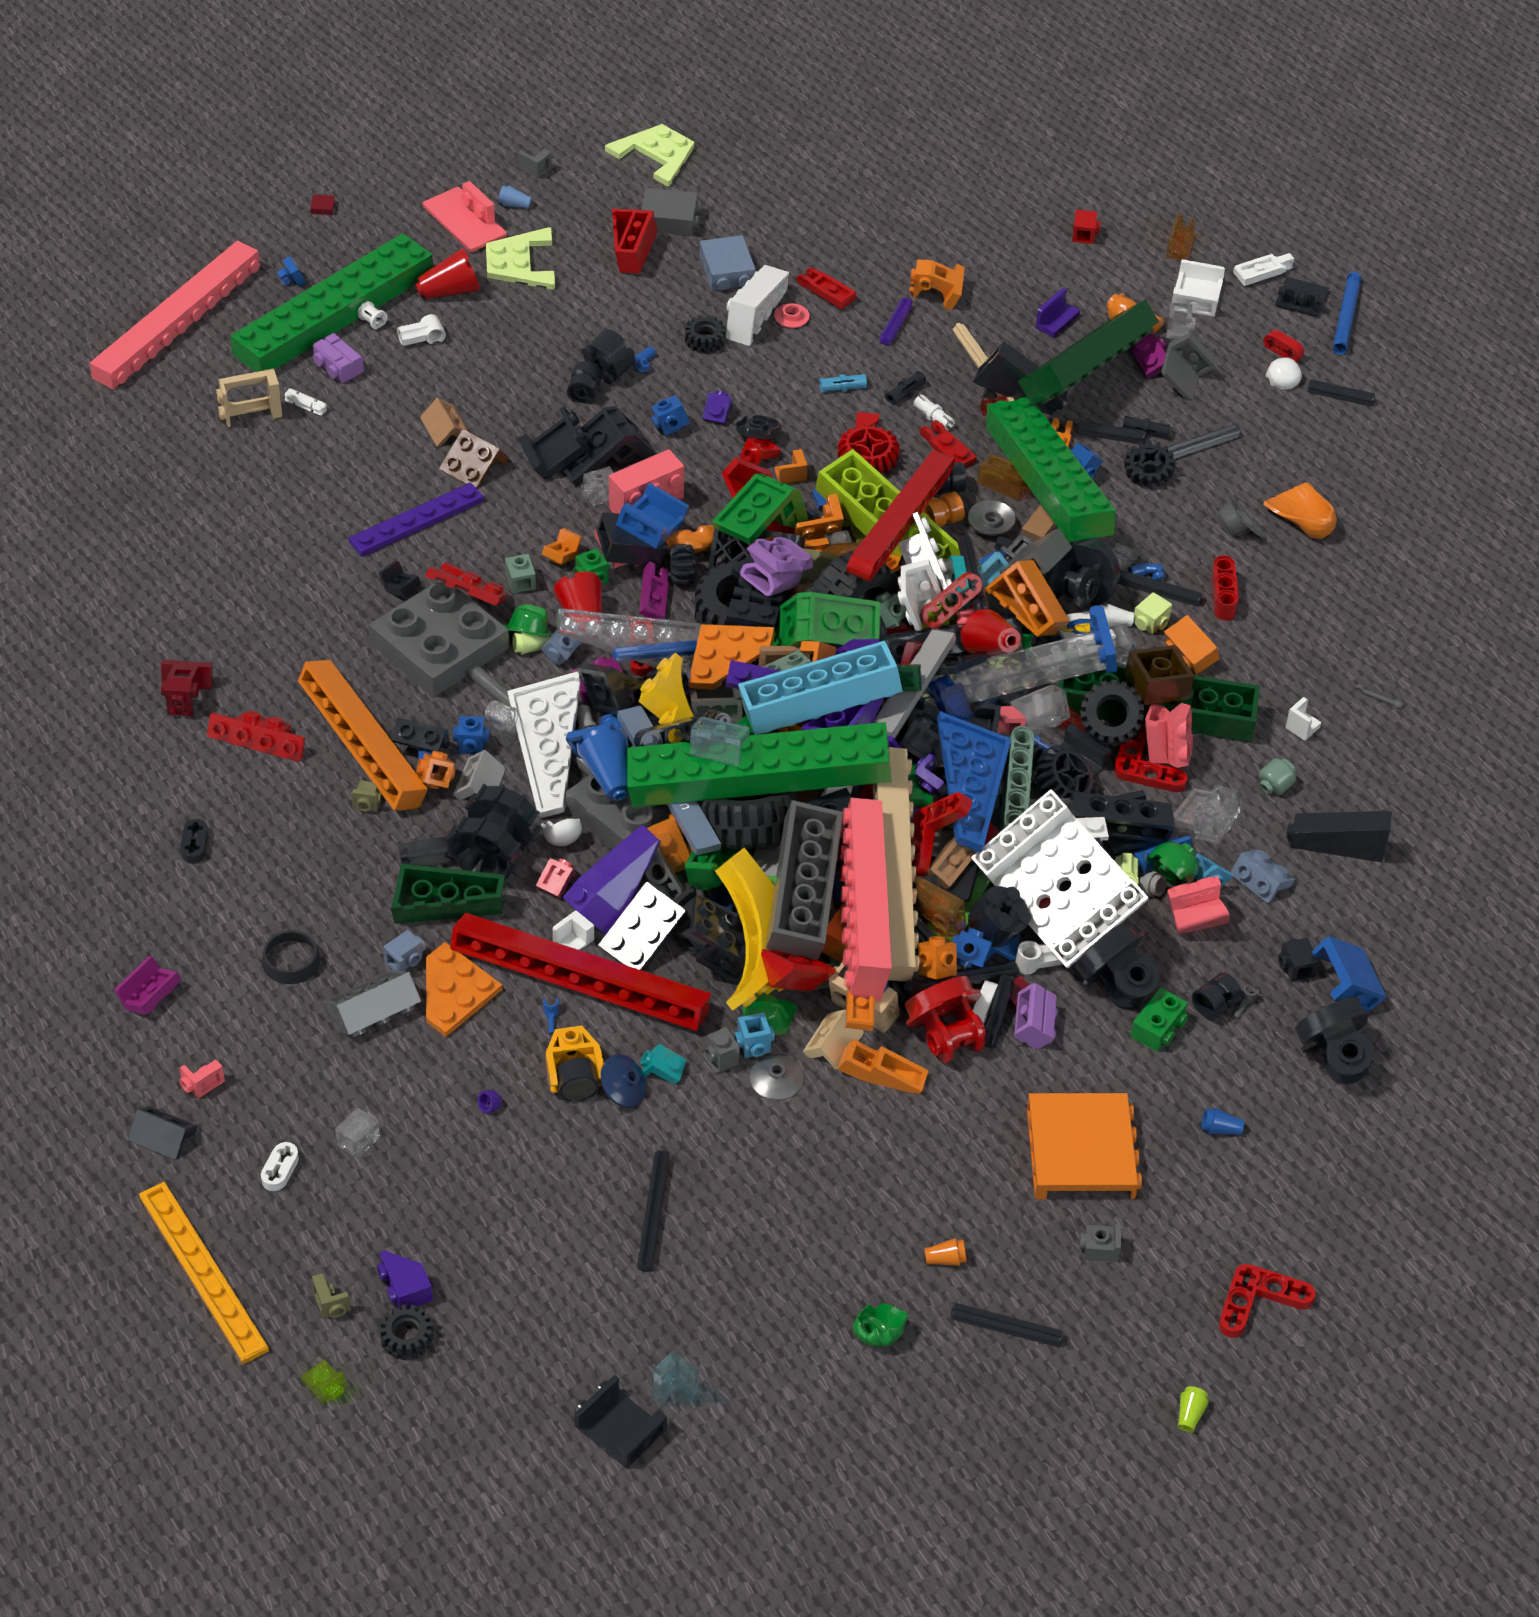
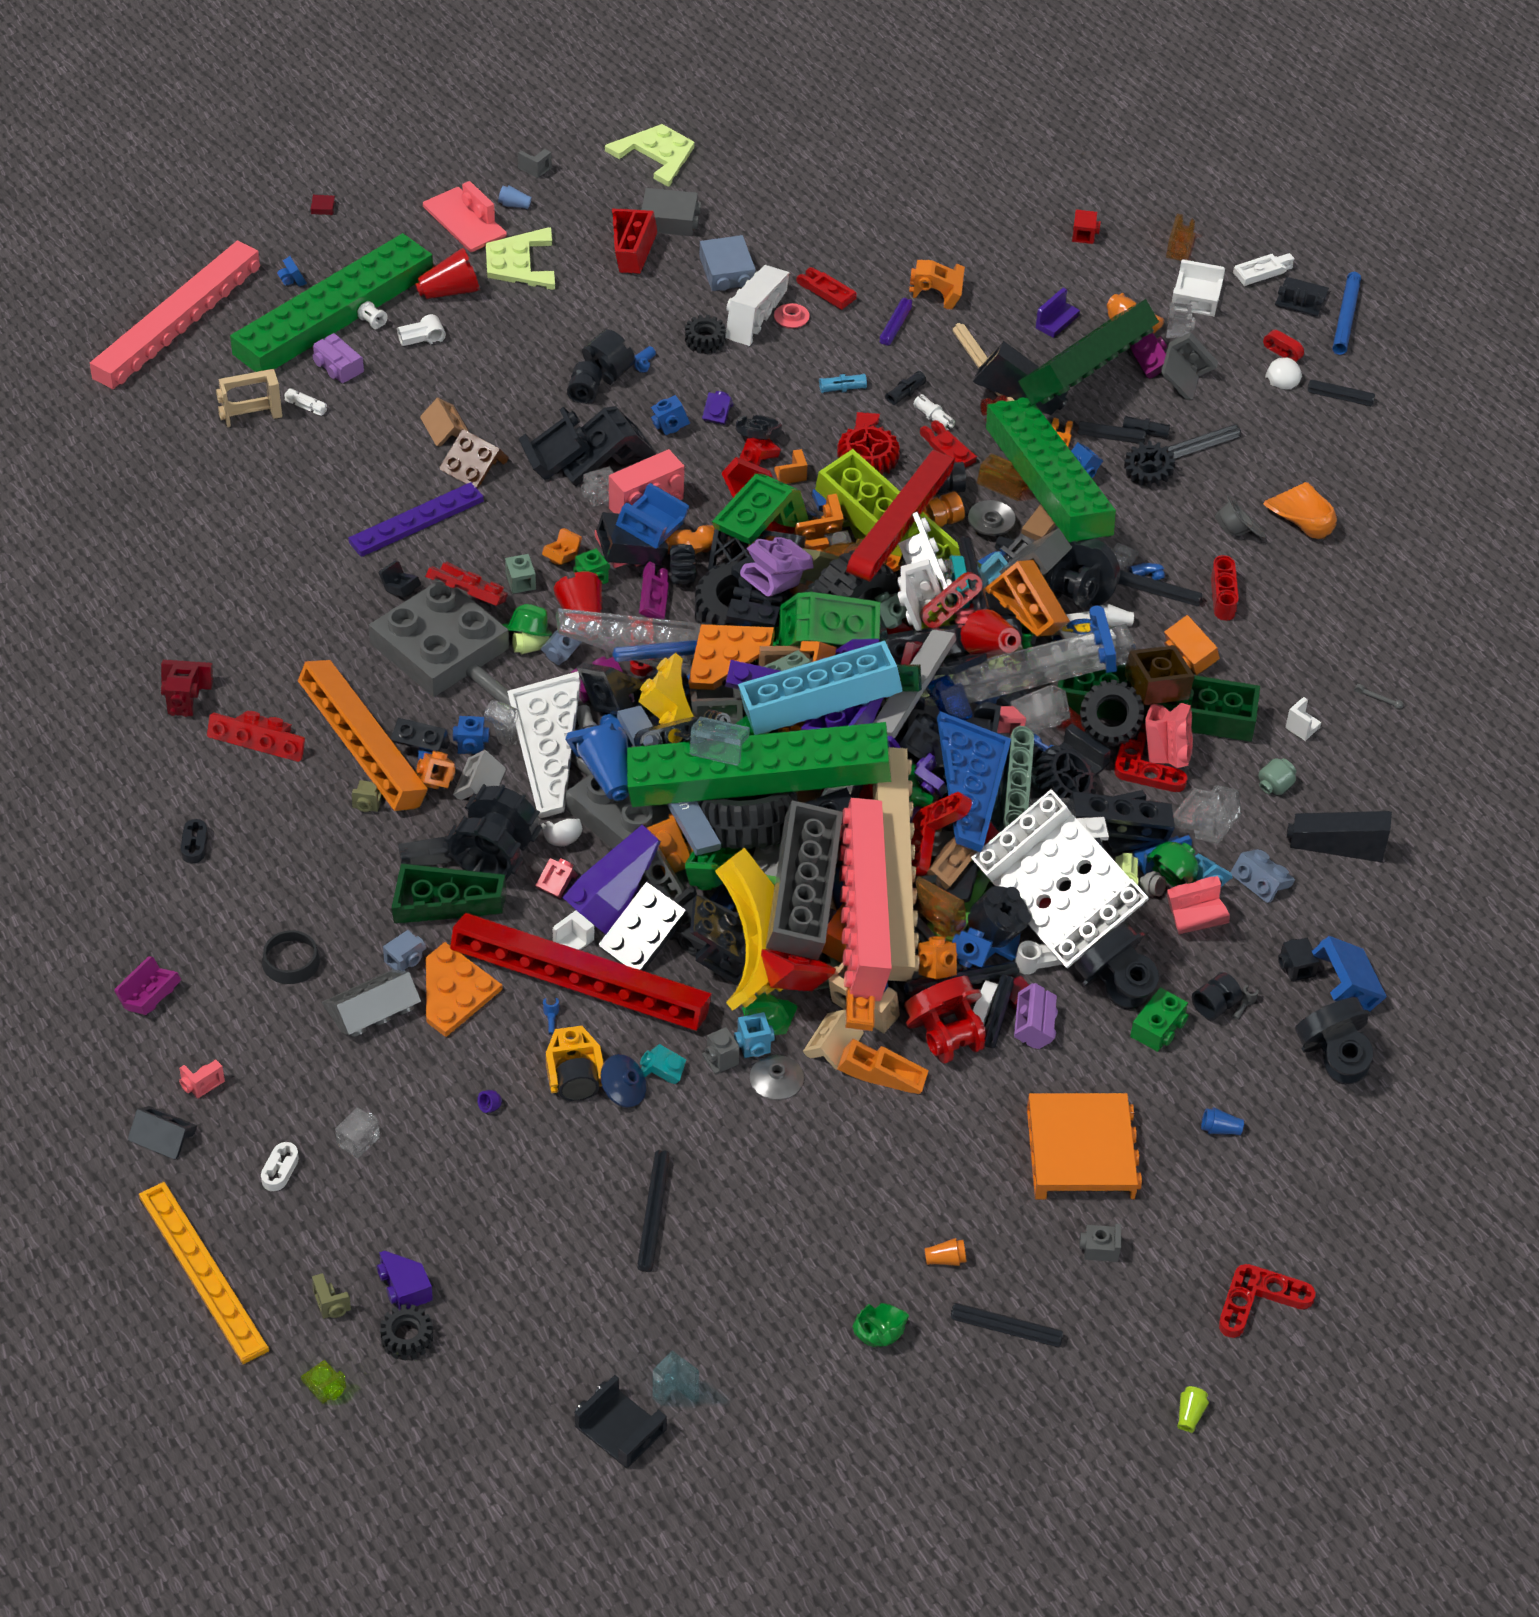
yellowish green brick [1133,592,1172,635] -> none

